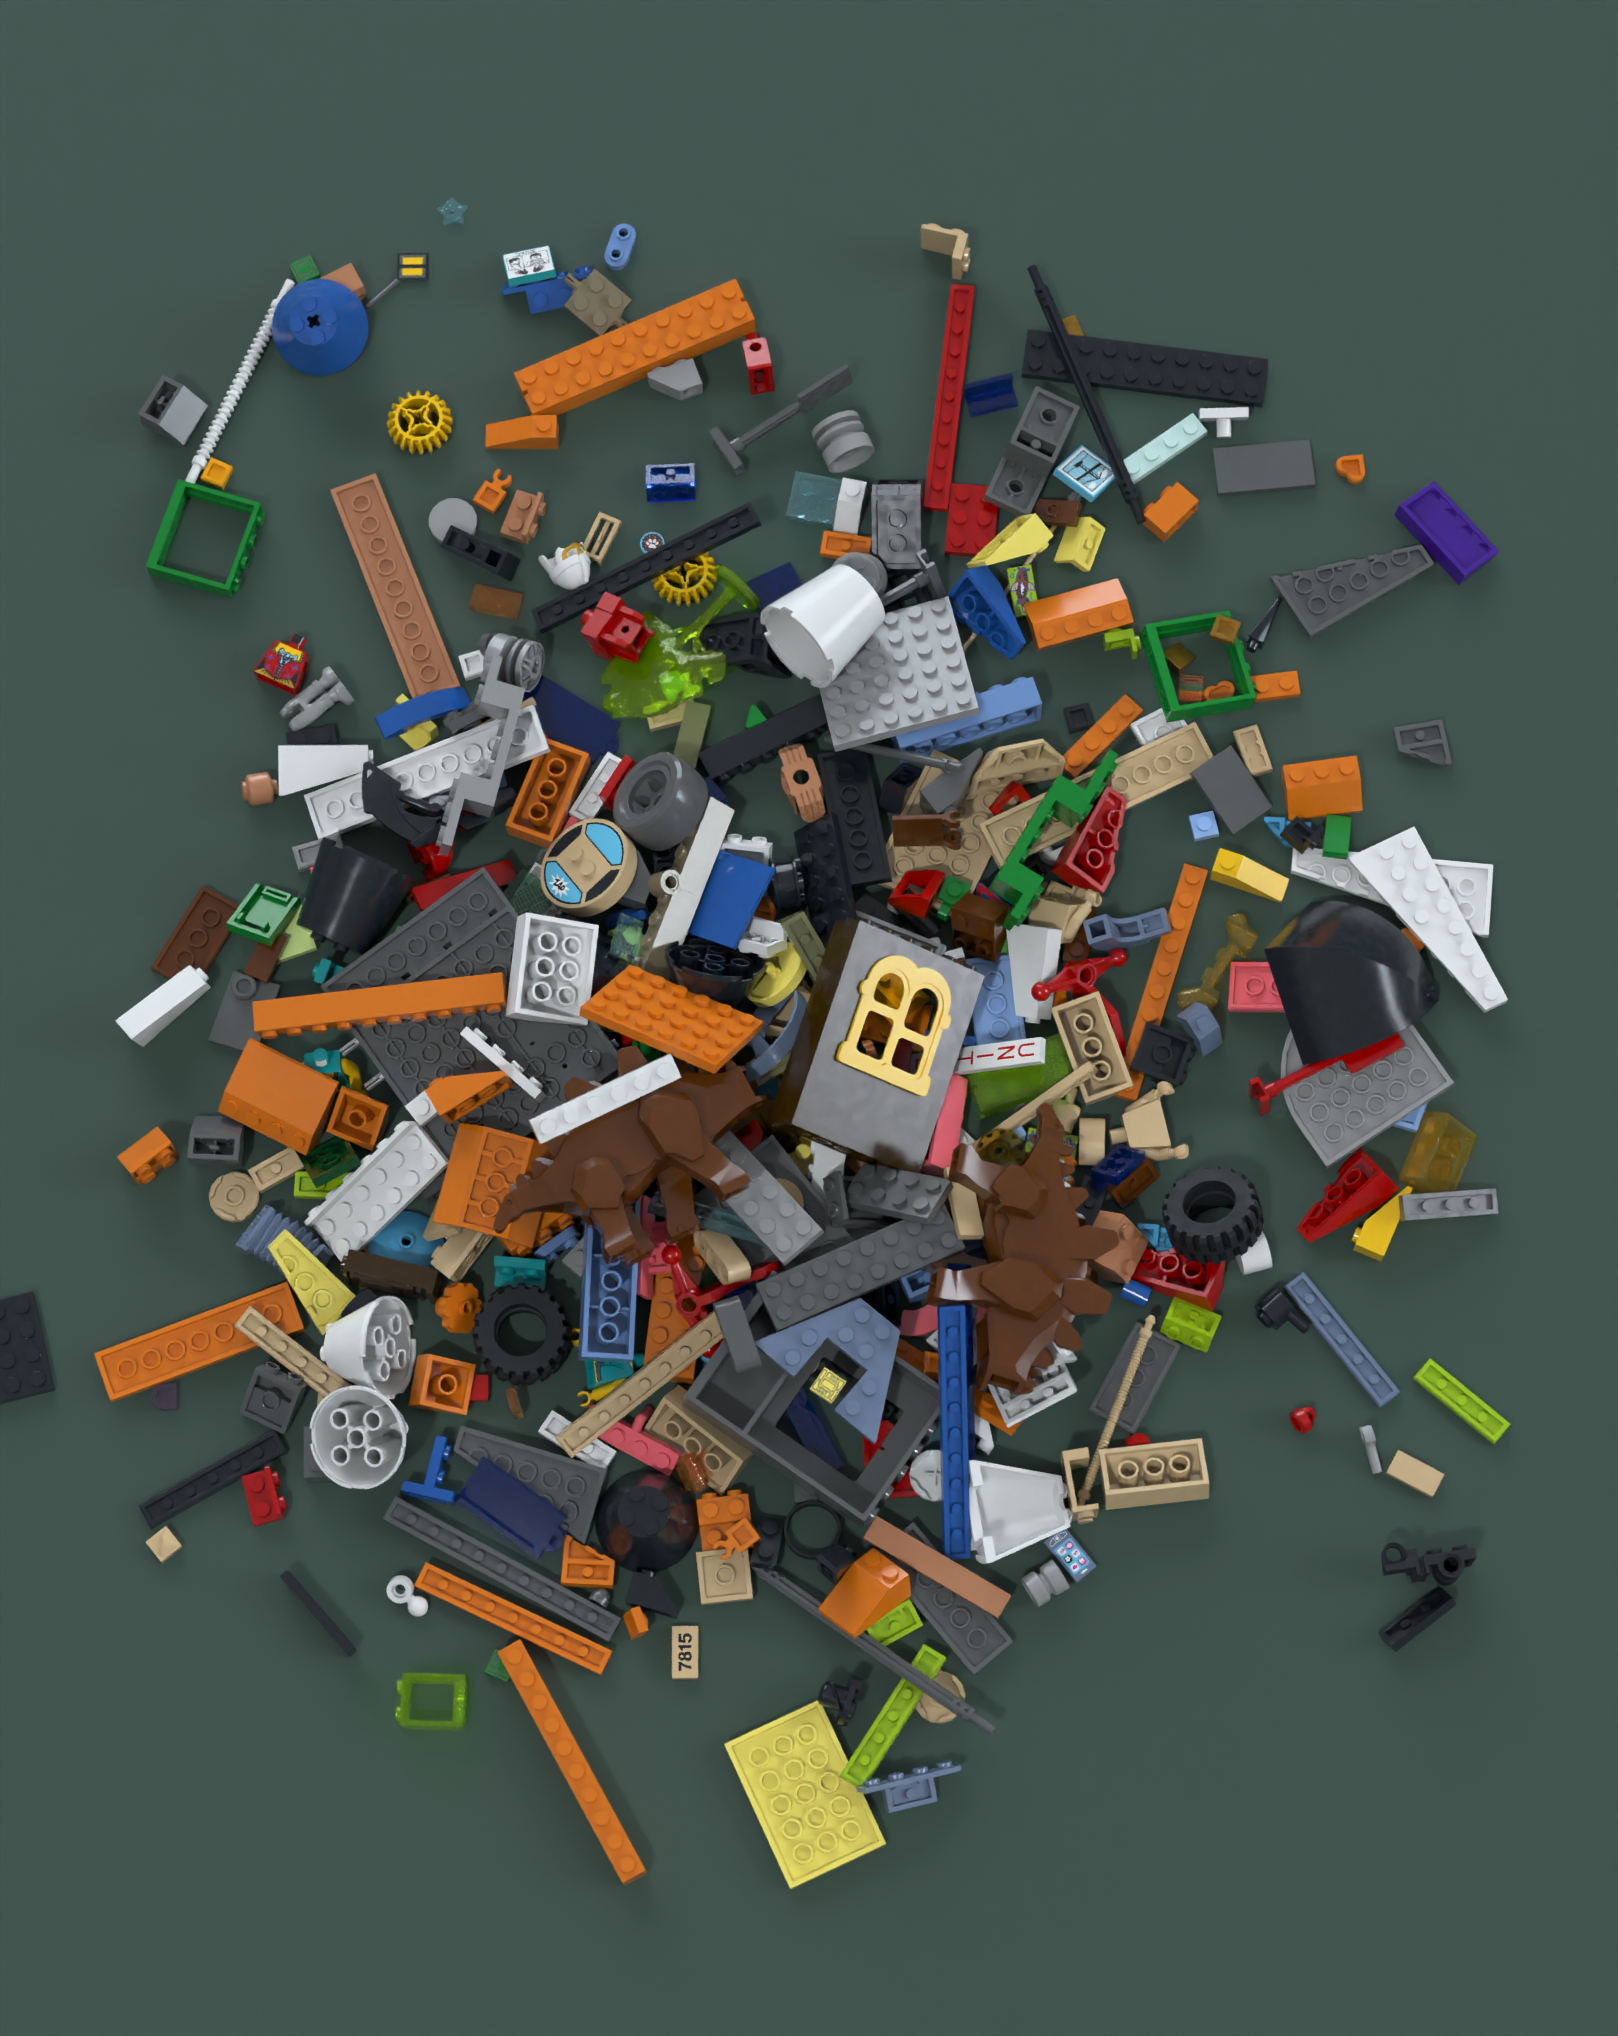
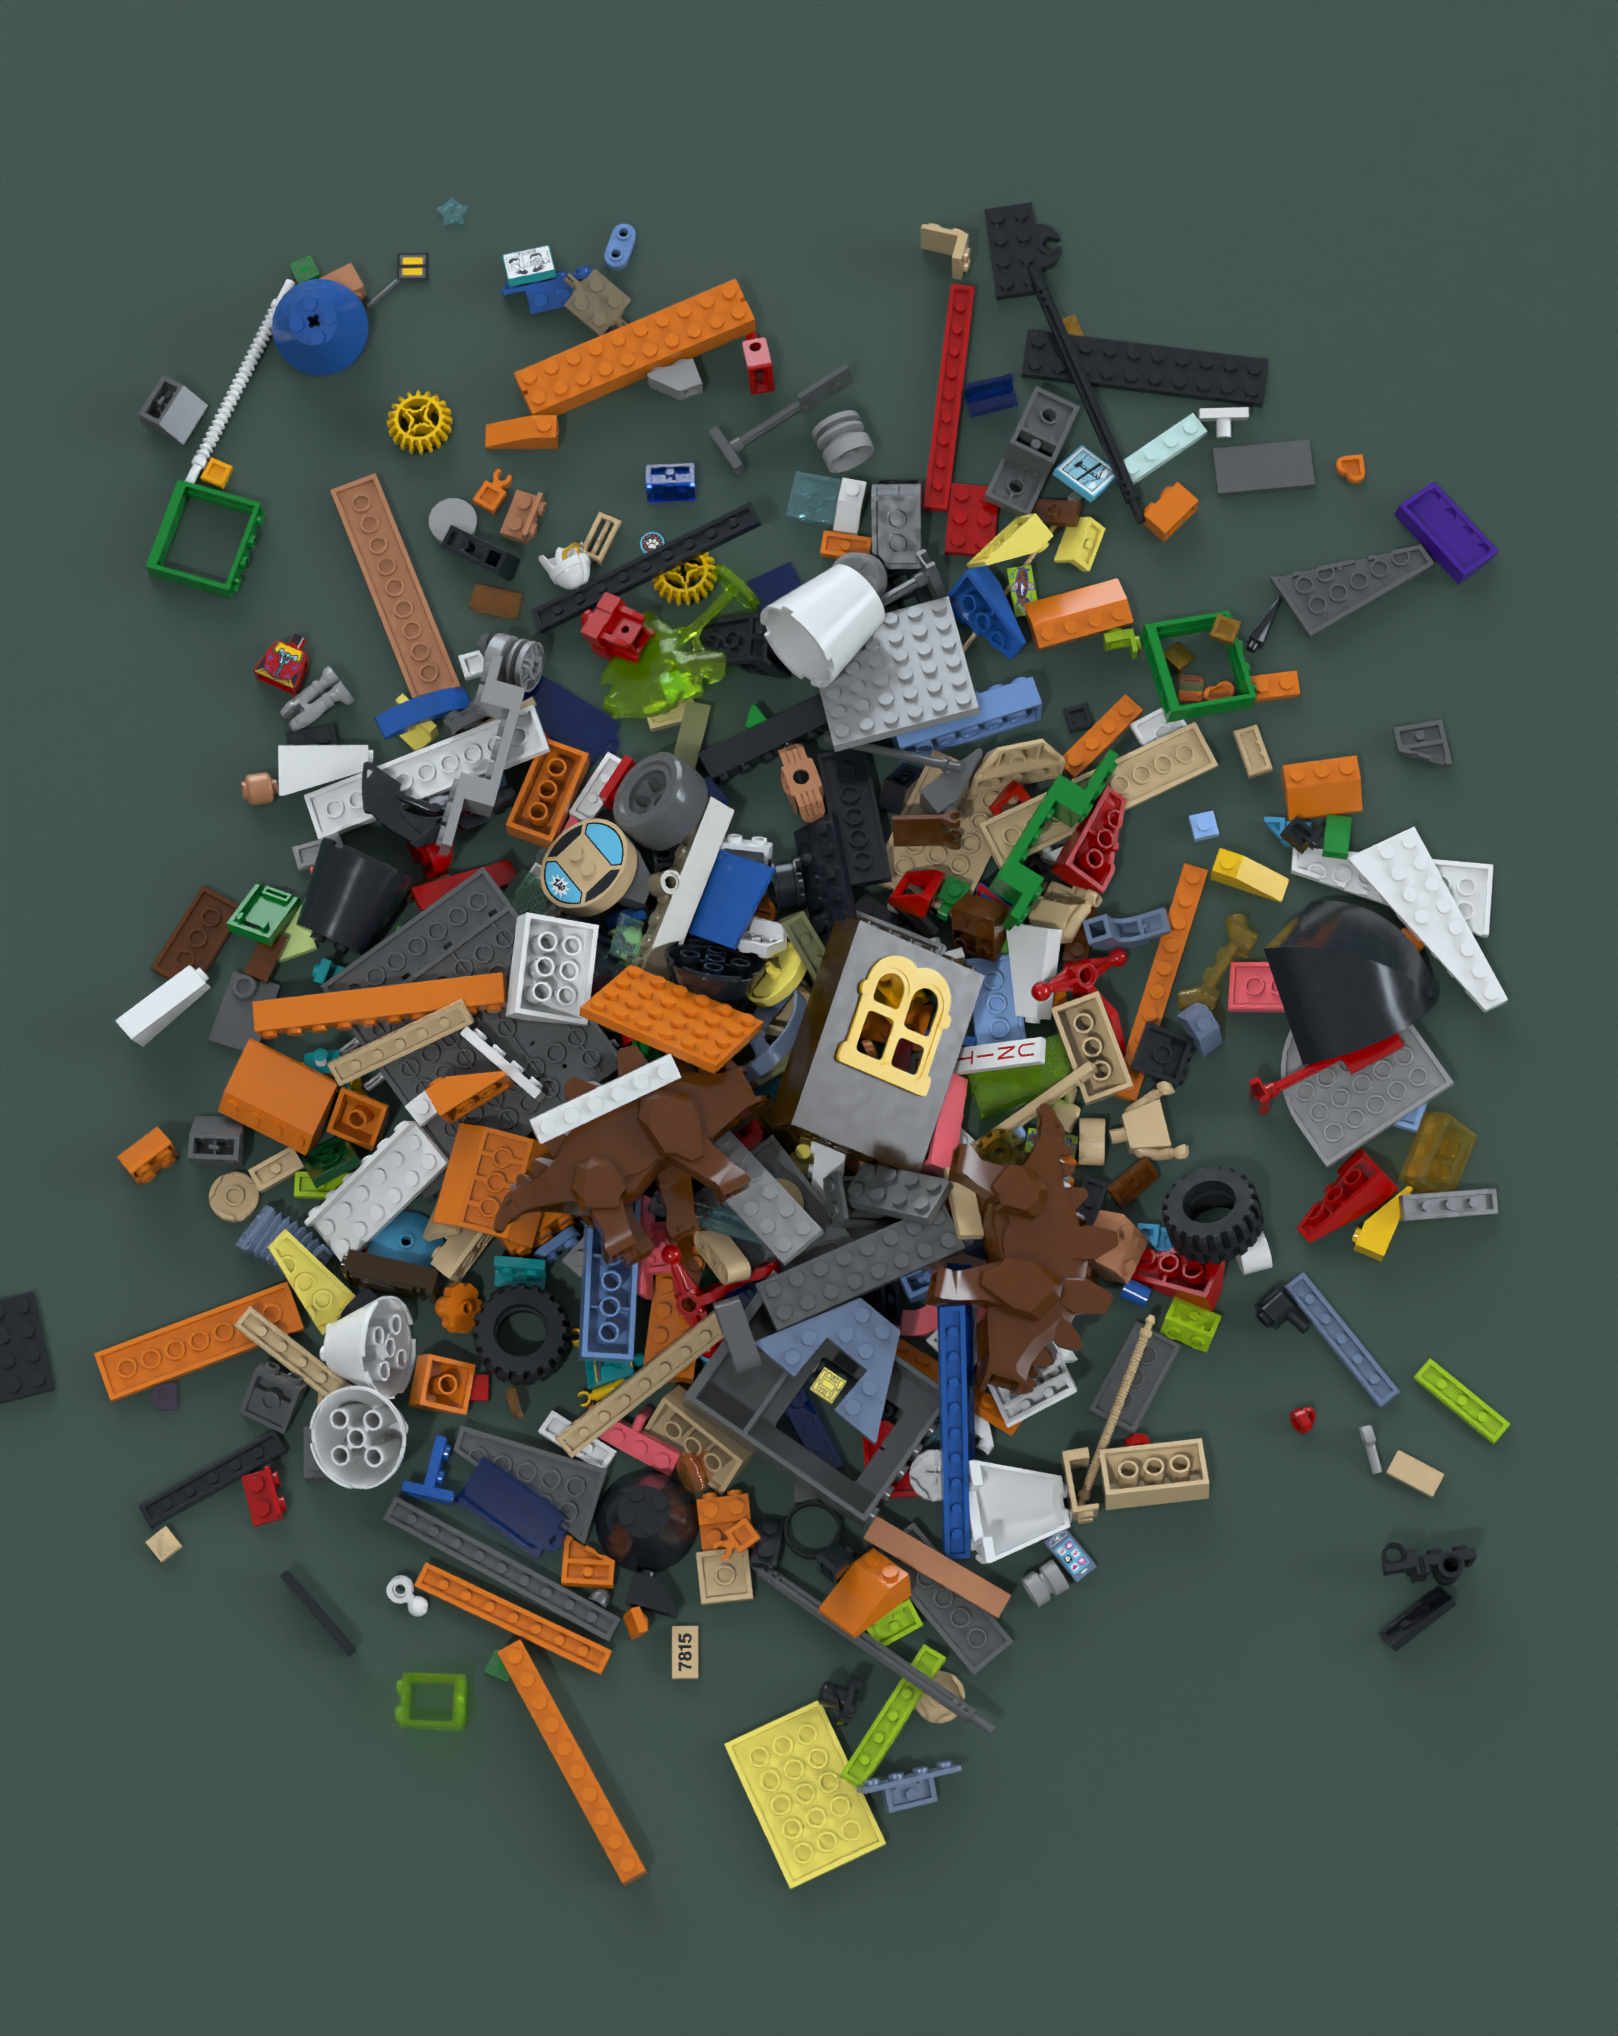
orange tile [922,1351,939,1380] -> none
clear blue bracket [1091,1144,1146,1191] -> none
dark grey tile [1189,745,1272,835] -> none
none -> tan tile [327,999,474,1087]
none -> black plate [984,202,1062,300]

